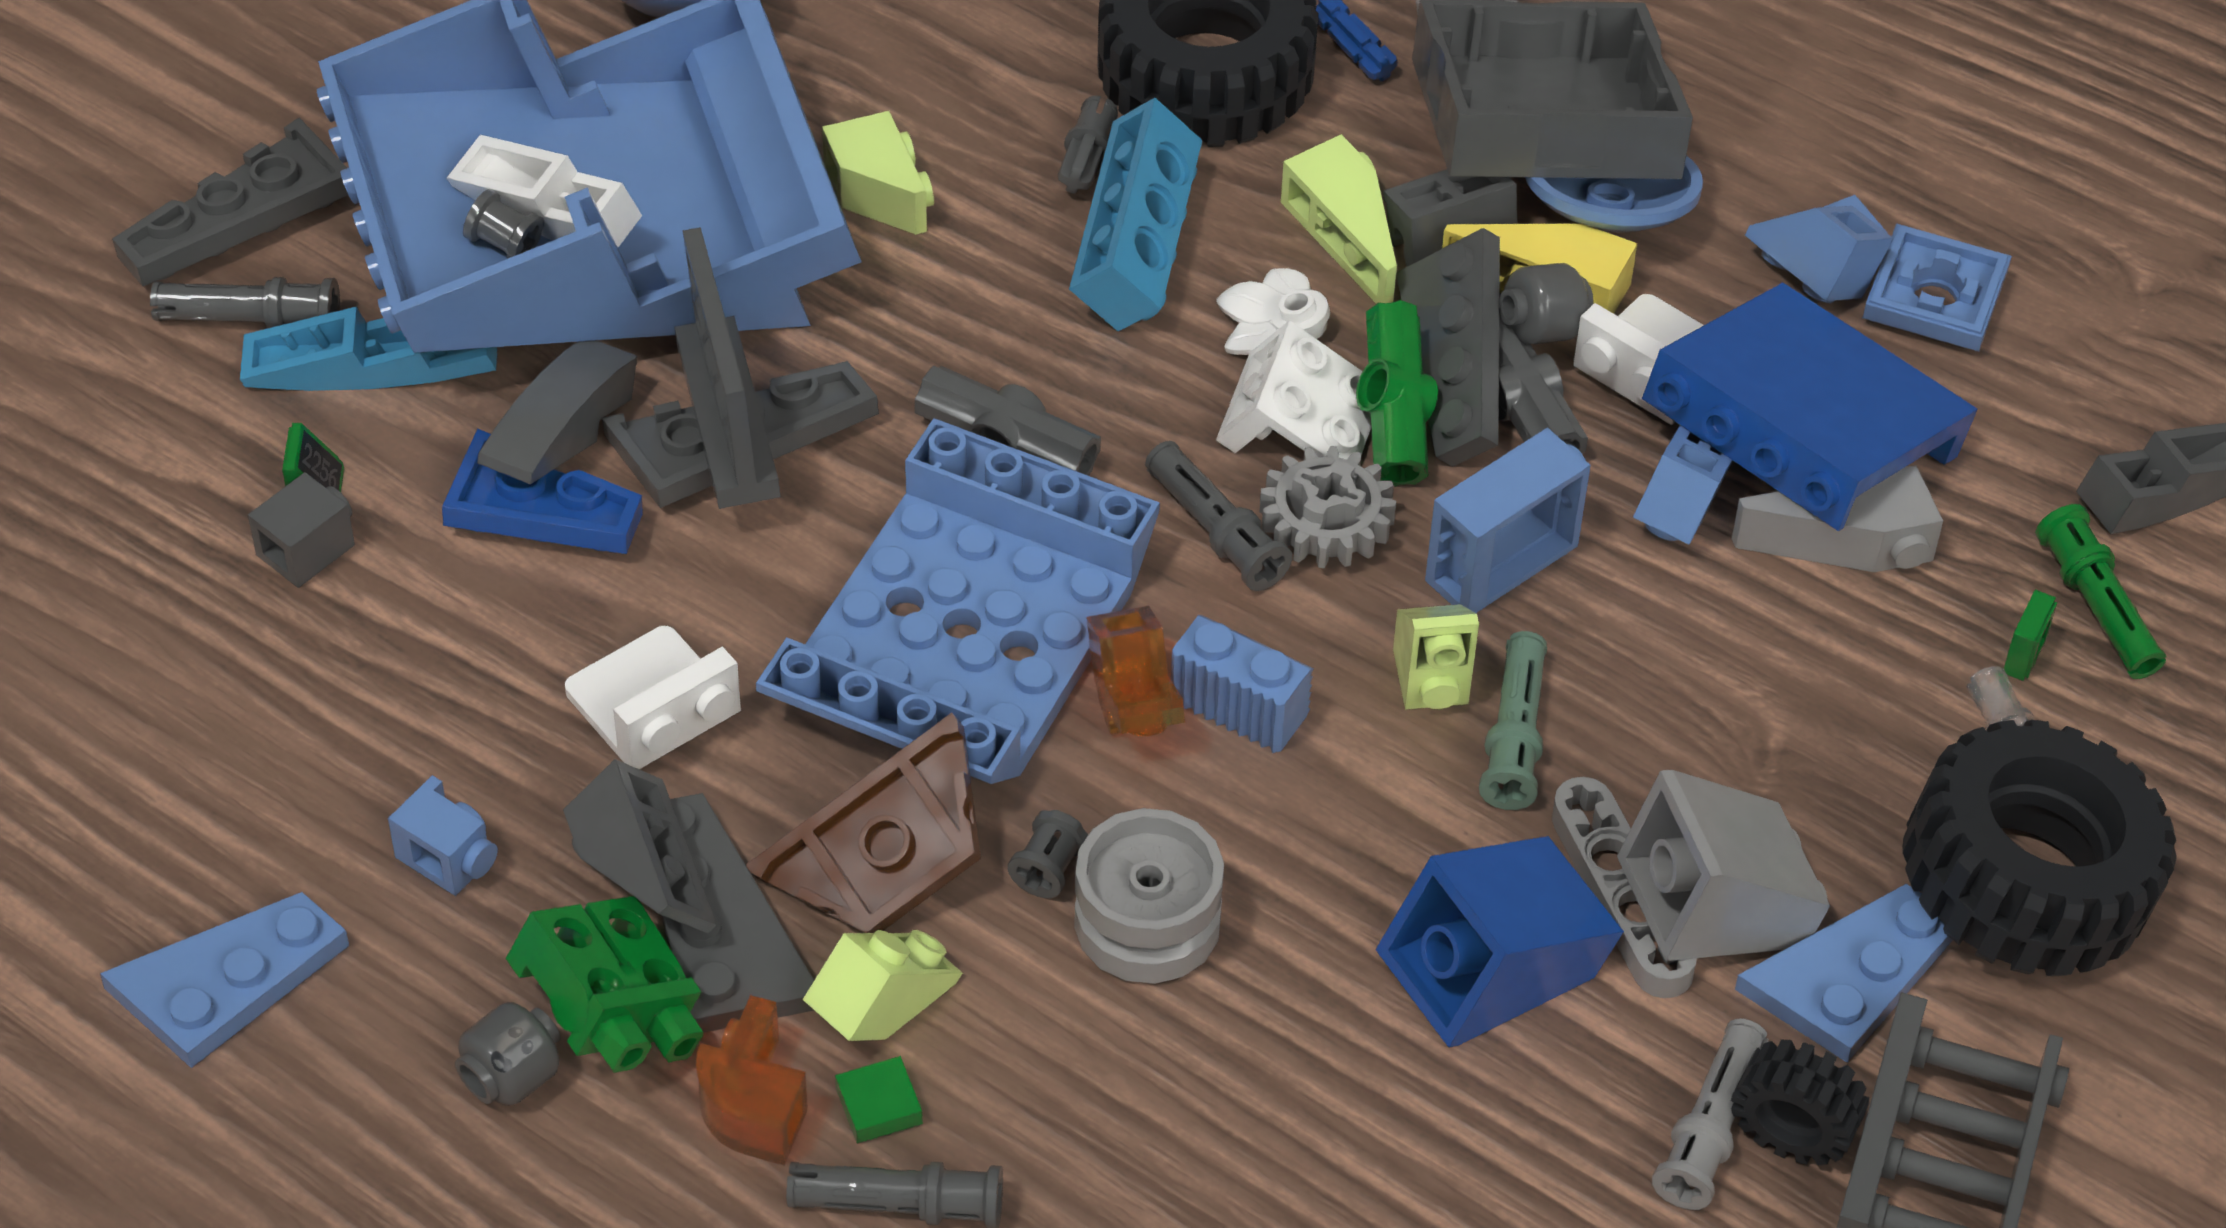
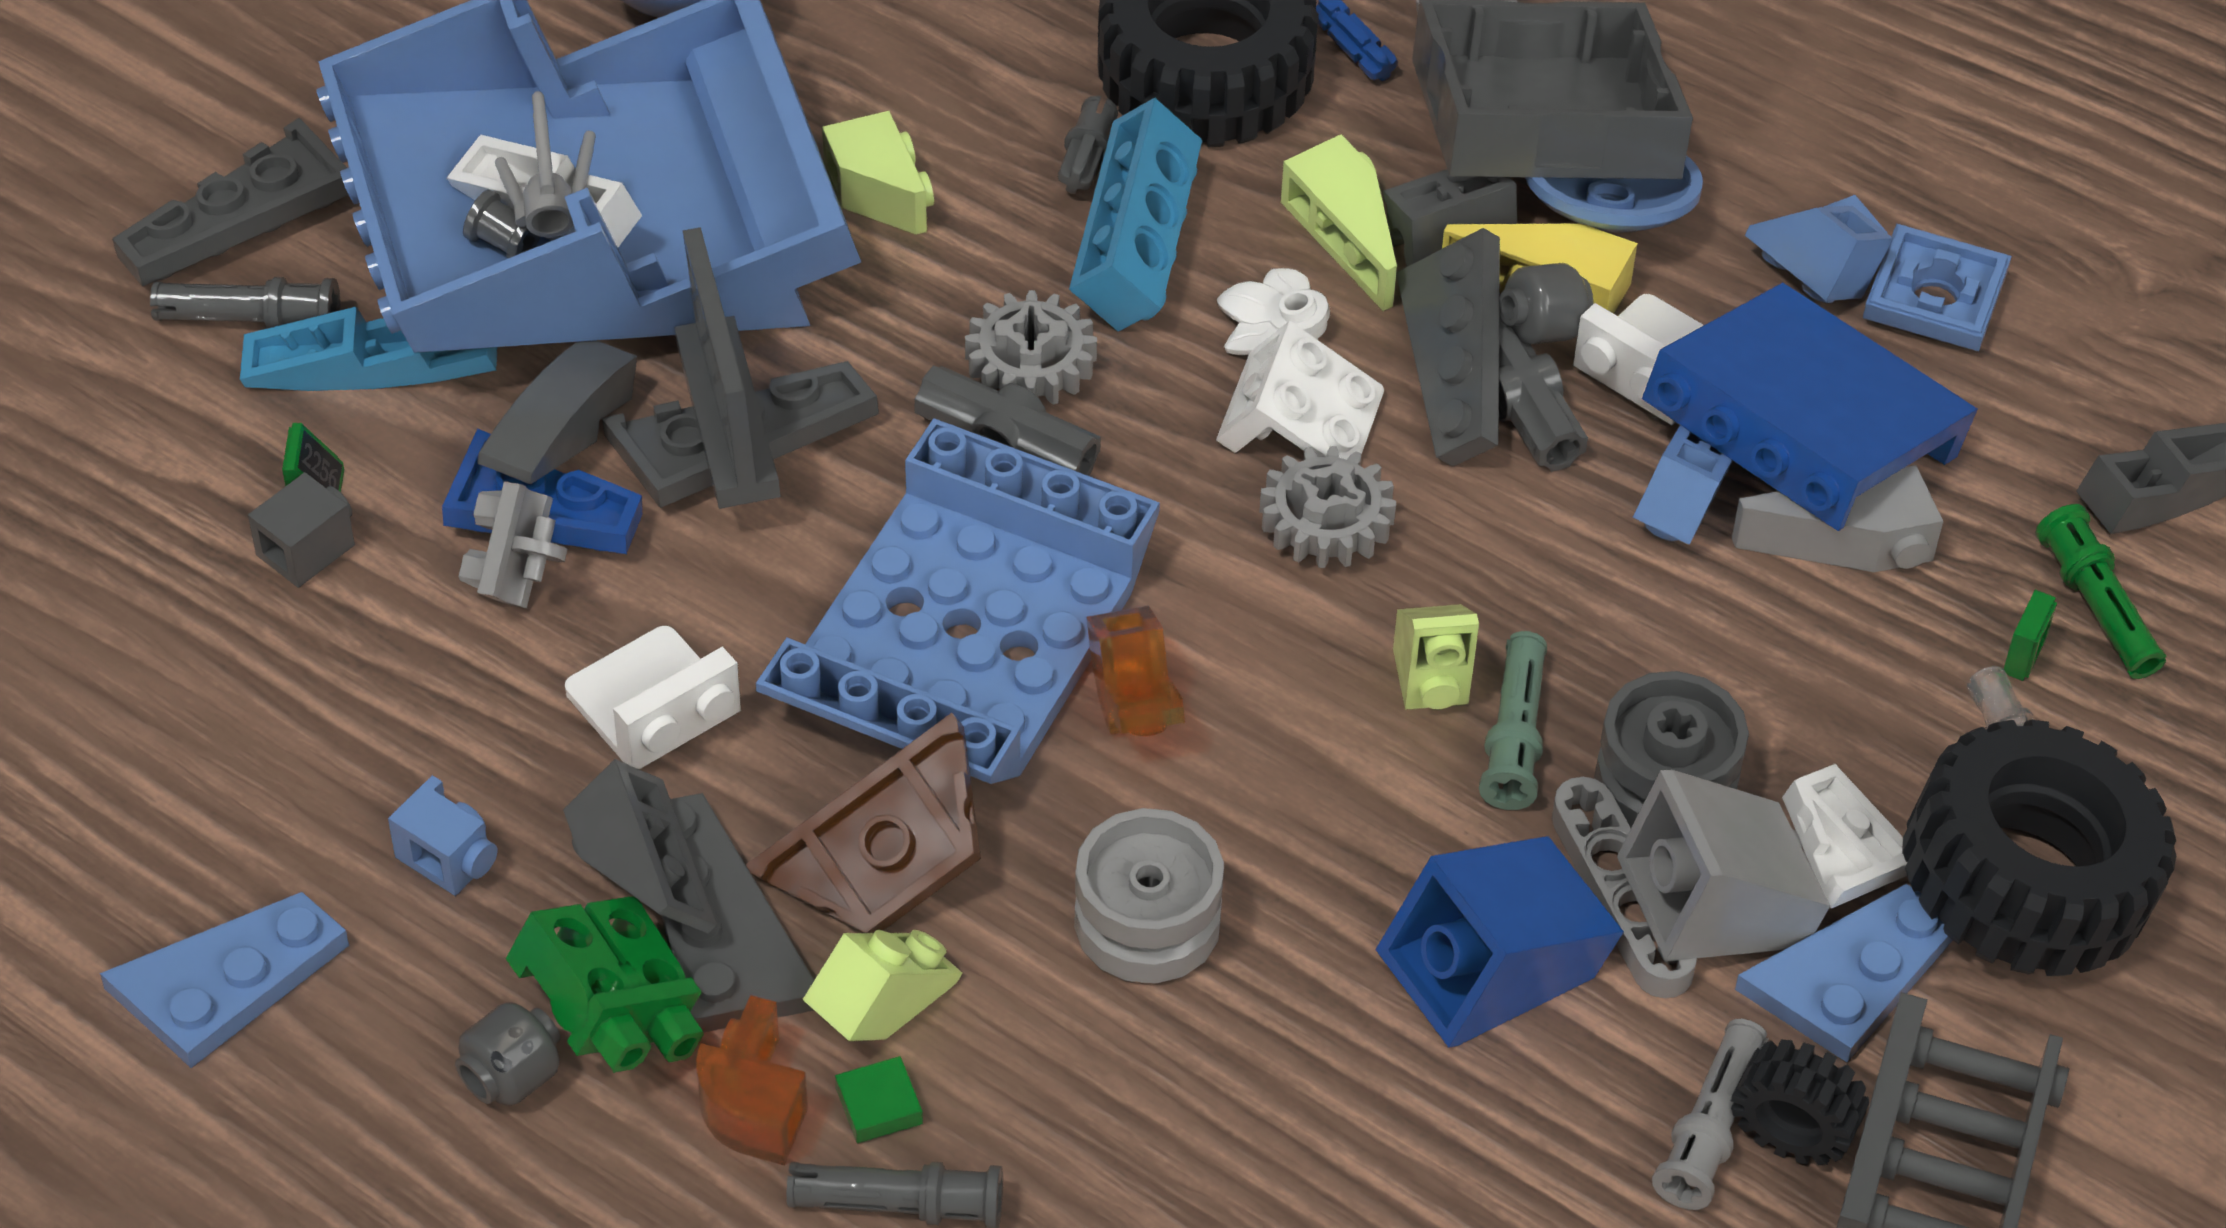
dark grey bush [1008,810,1089,899] -> none
dark grey pin [1145,441,1292,591] -> none
medium blue brick [1170,615,1314,753] -> none
green piece [1356,300,1438,487] -> none
medium blue window [1425,428,1591,613] -> none
none -> light grey hips [458,481,568,608]
none -> light grey plant [495,91,596,238]
none -> light grey gear [965,290,1097,405]
none -> dark grey wheel [1594,671,1749,828]
none -> white wing [1782,764,1907,909]

